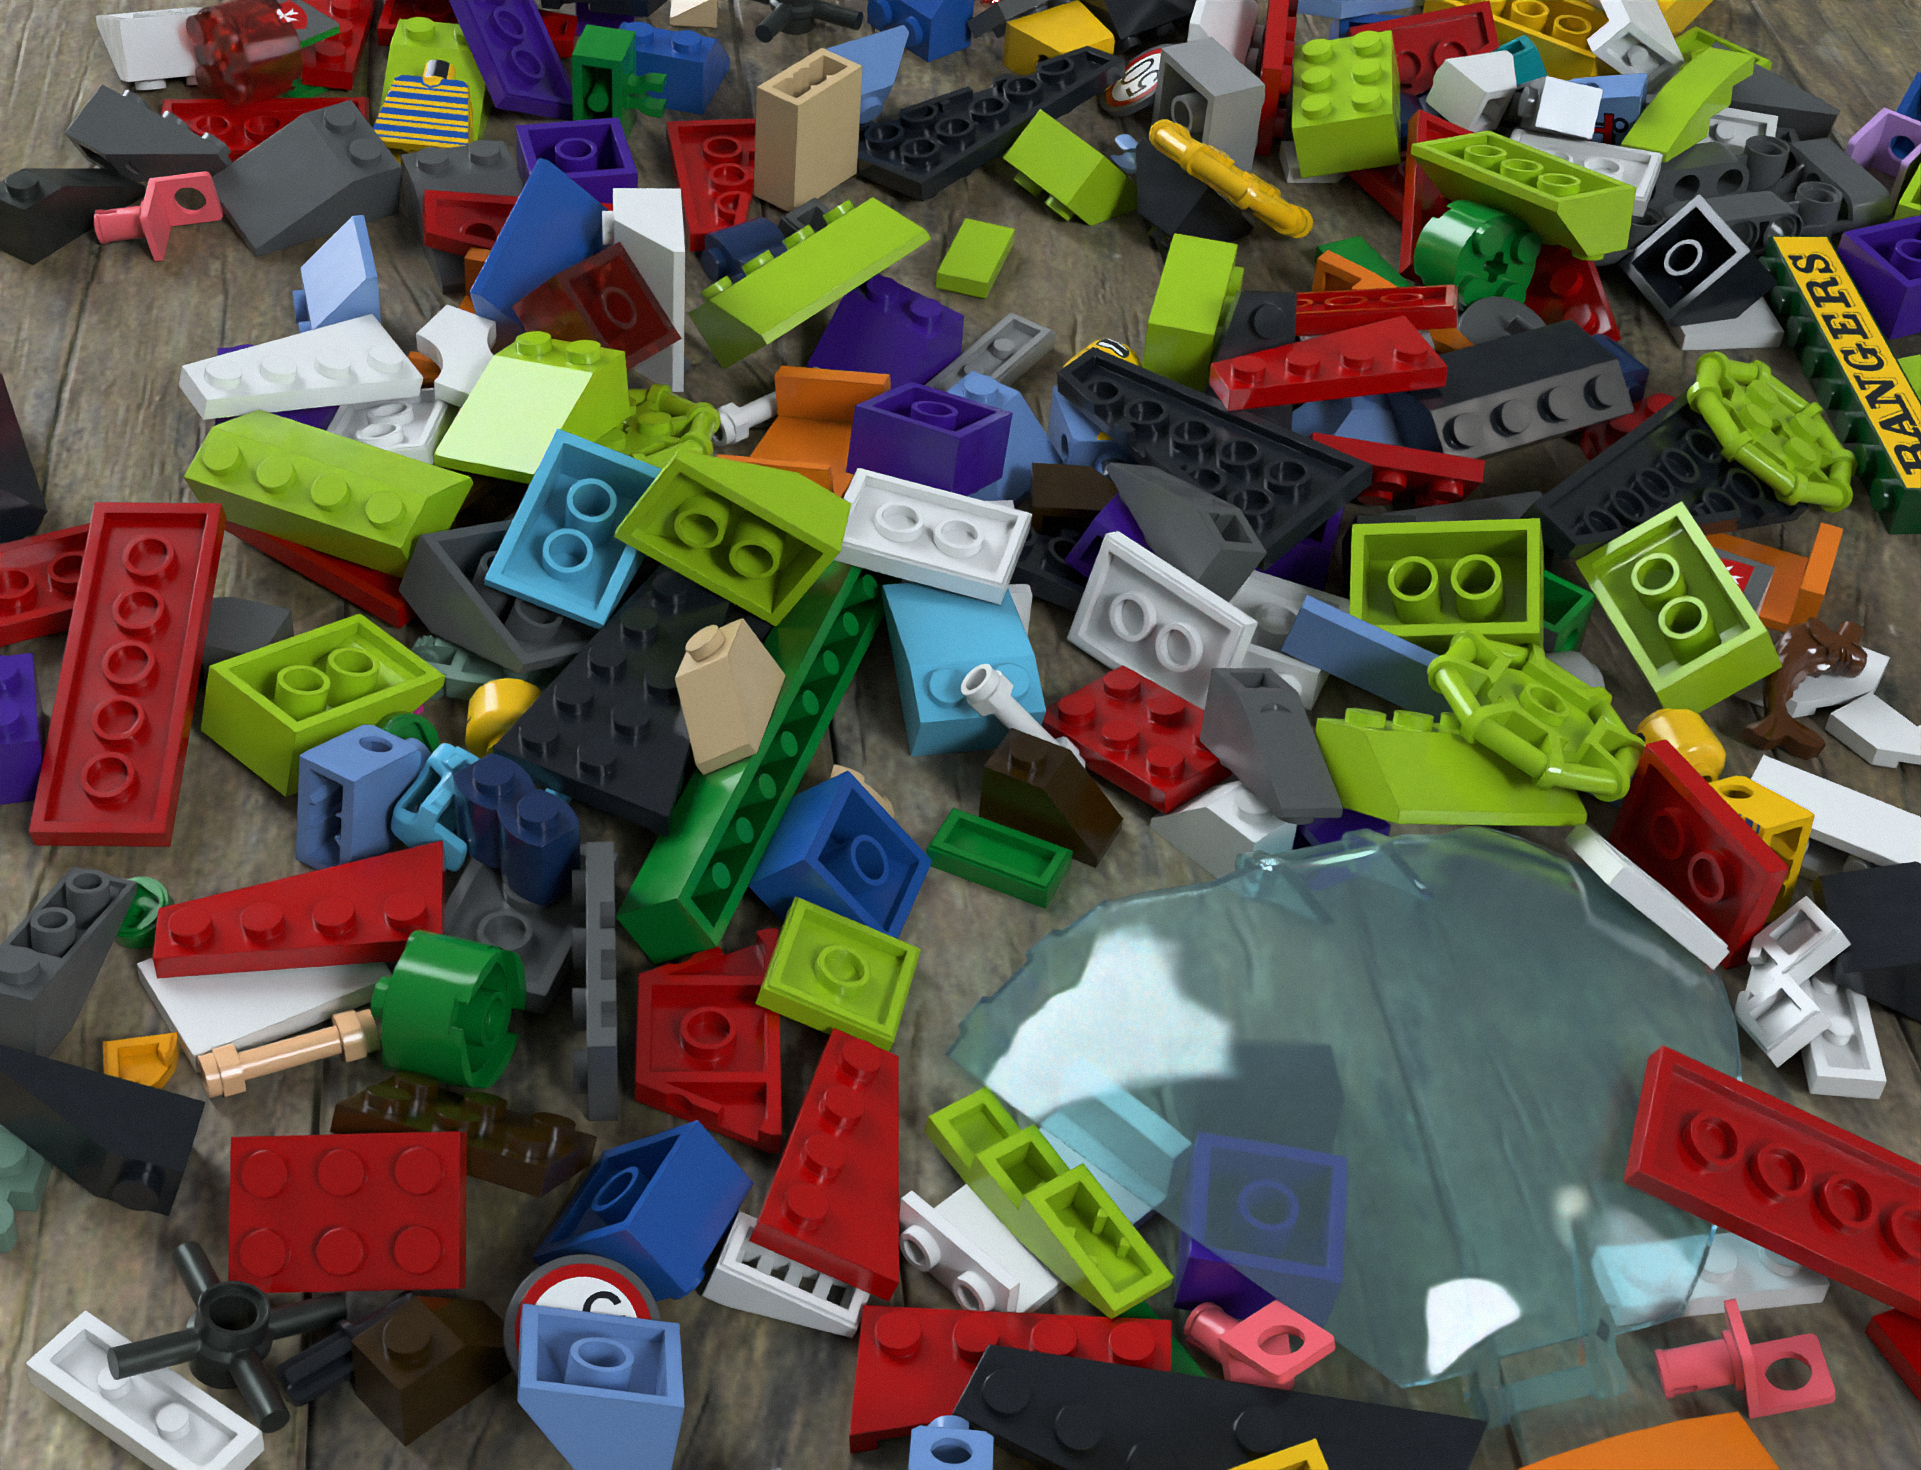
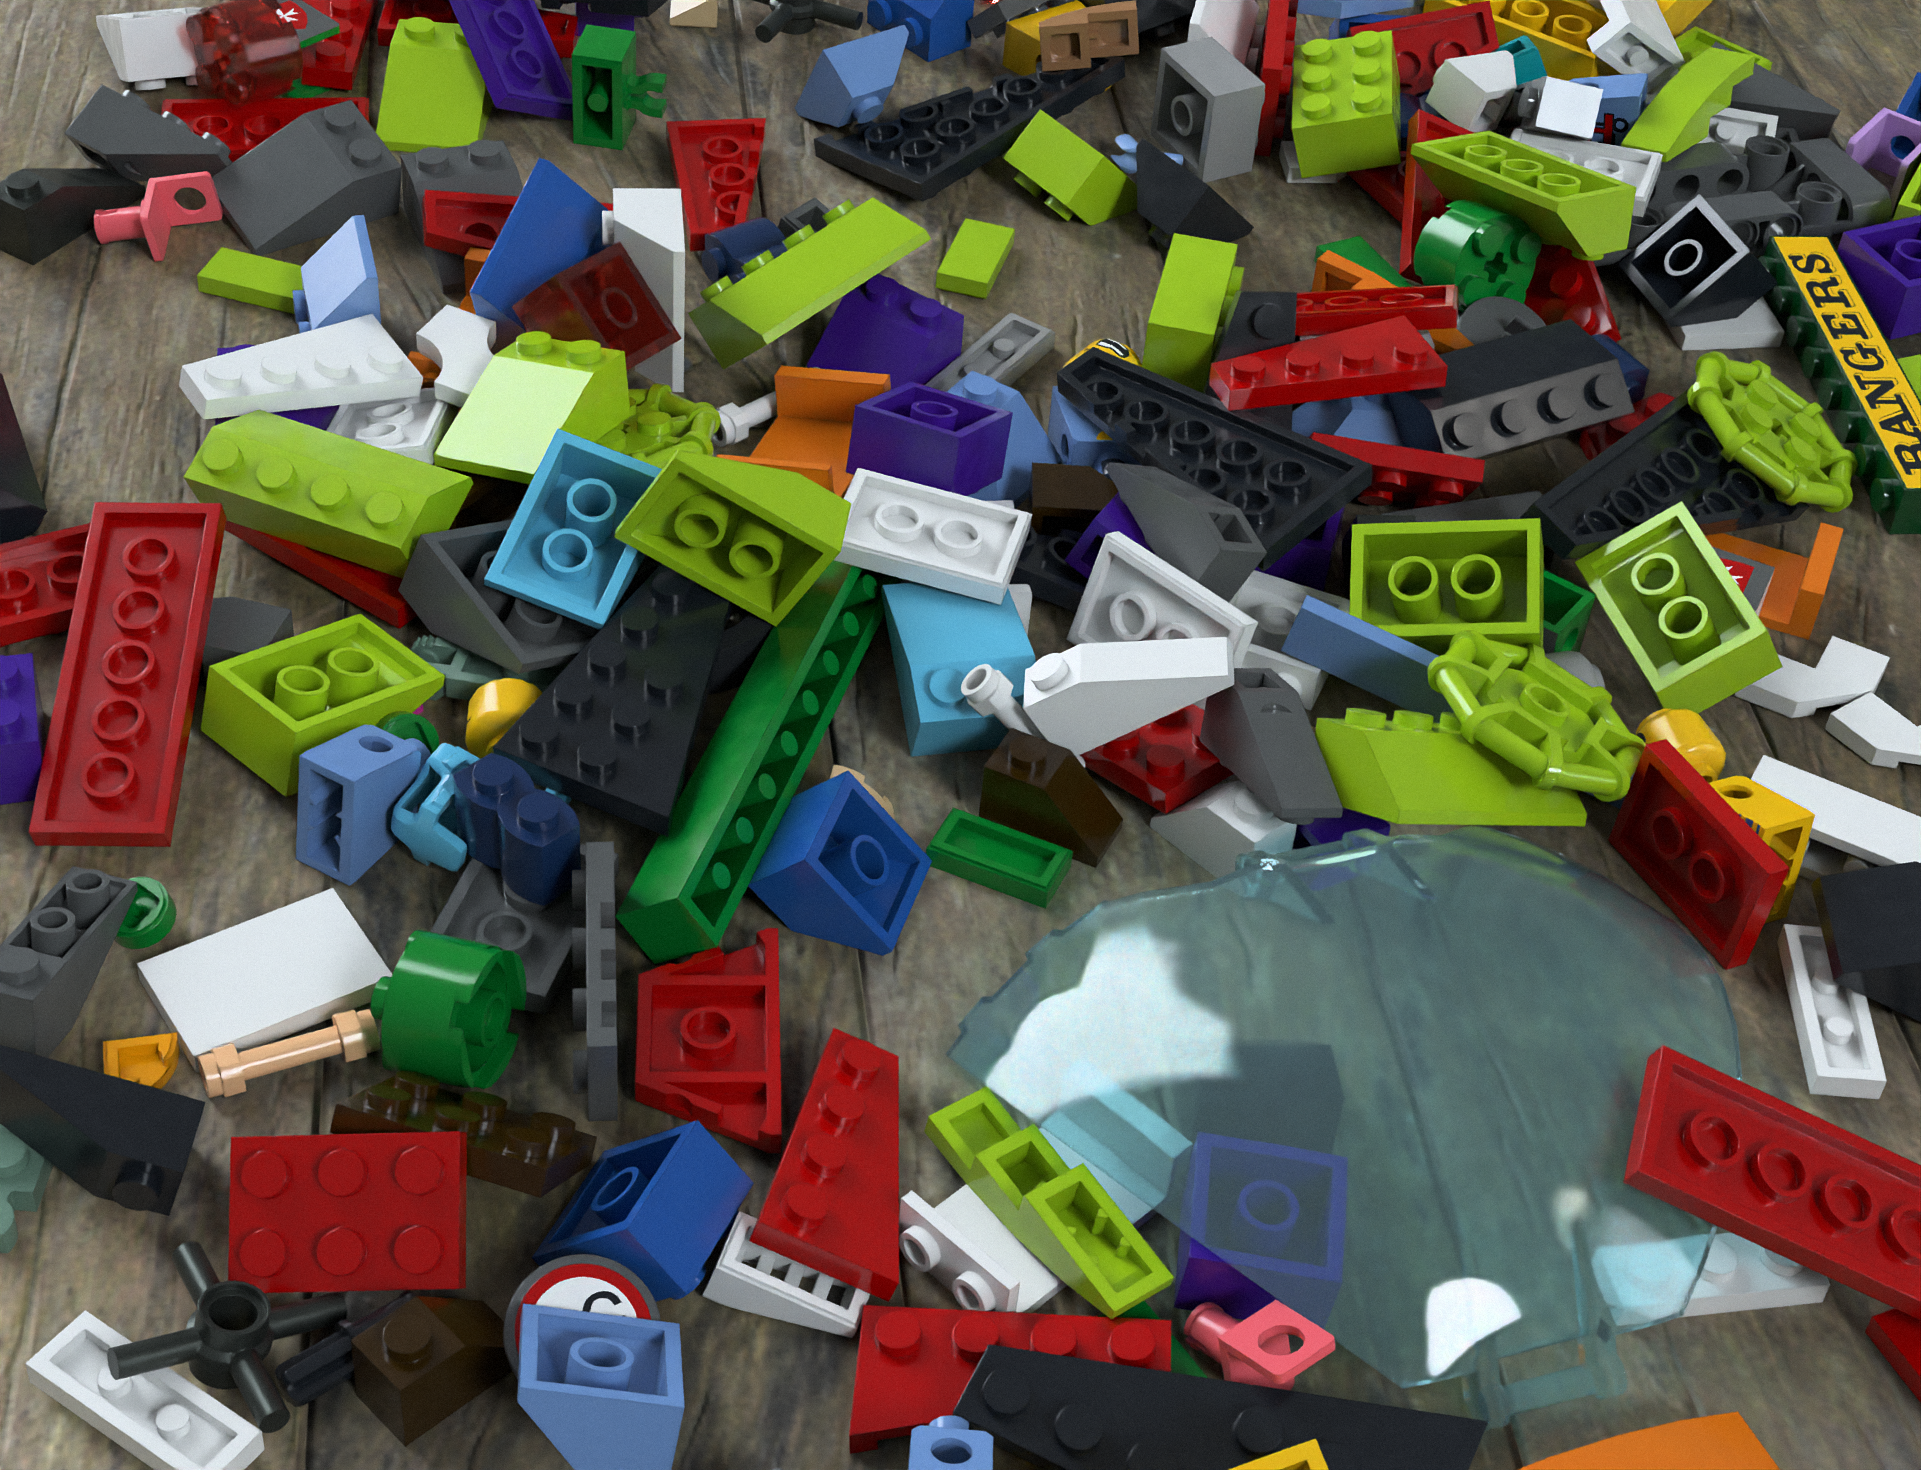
red wing [153,840,446,978] -> none
torso [373,59,474,165] -> none
dark purple brick [515,117,638,203] -> none
blue slope [619,22,730,115] -> none
tan slope [675,618,786,775] -> none
tan brick [754,48,863,212] -> none
lime tile [755,896,921,1052] -> none
piece [1100,44,1175,117] -> none
yellow plate [1149,119,1313,238] -> none
white tile [1564,823,1730,970] -> none
coral bracket [1654,1298,1836,1419] -> none
white tile [1733,896,1851,1068] -> none
reddish brown animal [1738,617,1868,760] -> none
none -> lime tile [197,247,303,314]
none -> white slope [1023,637,1234,757]
none -> medium nougat slope [1039,0,1139,72]

